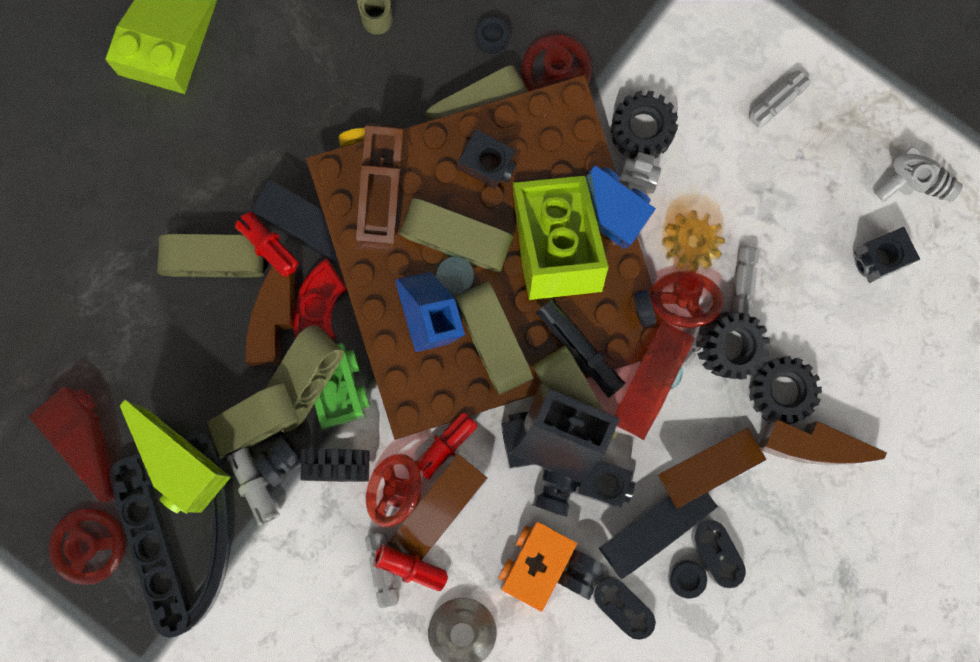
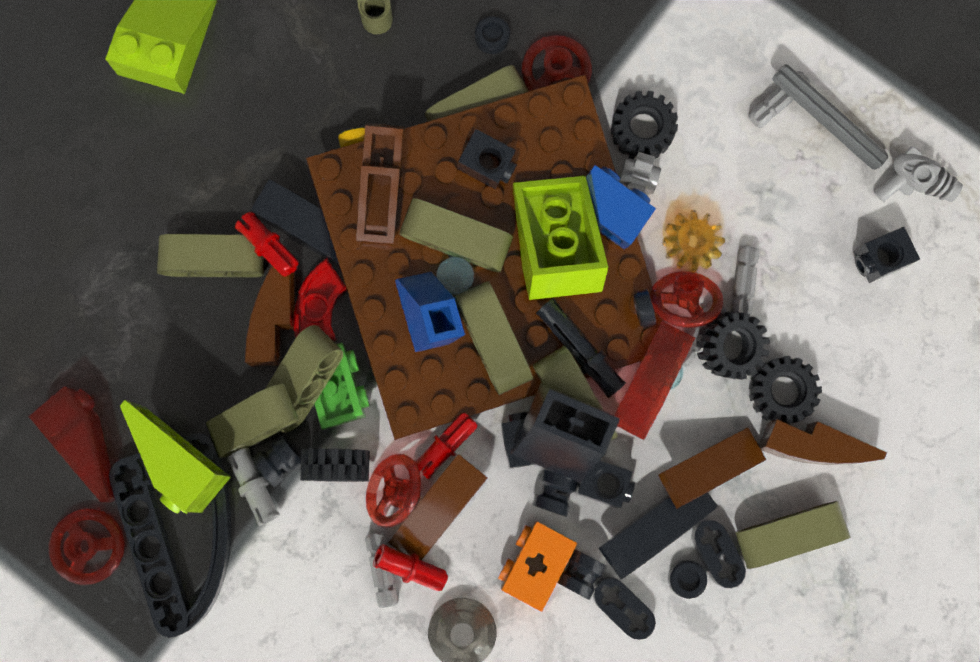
none -> olive beam [735,501,851,569]
none -> dark grey axle [772,64,888,170]

